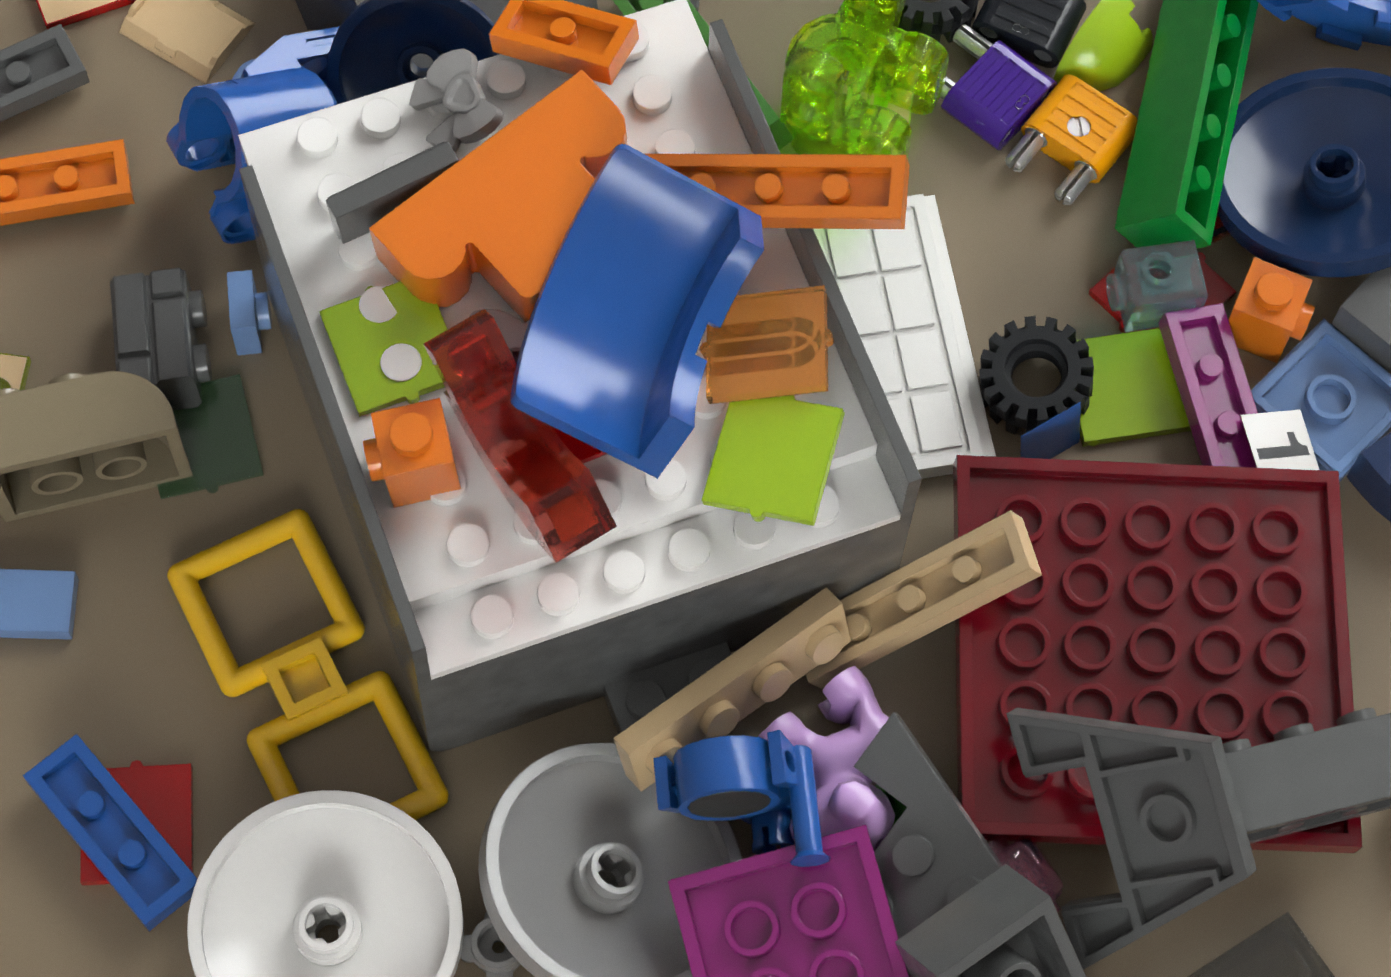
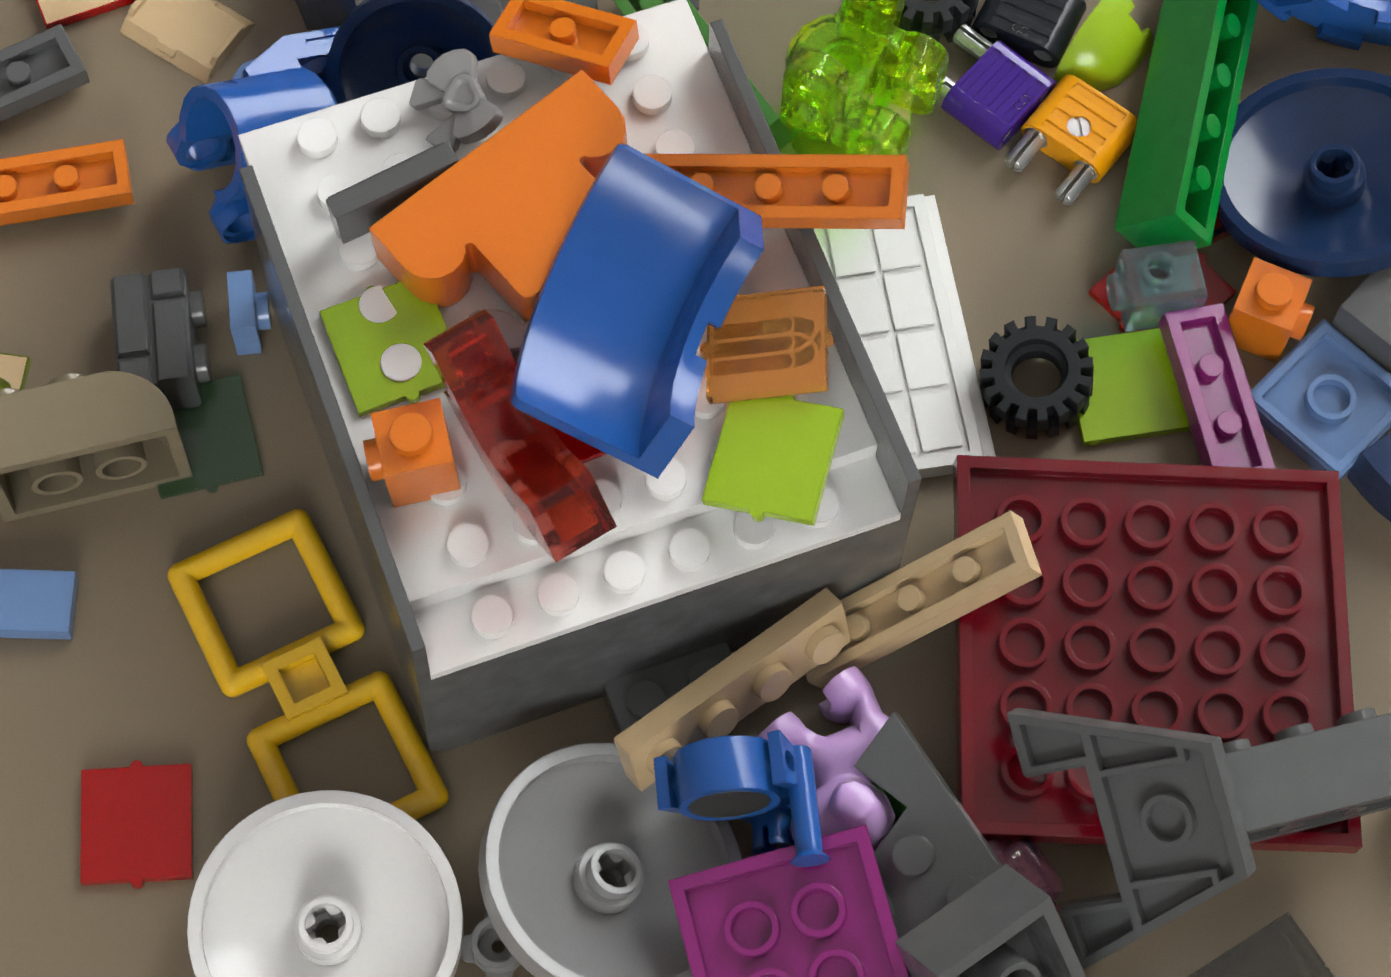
blue plate [22,734,197,931] -> none
blue sticker [1020,402,1081,459] -> none
white sticker [1240,409,1320,470] -> none

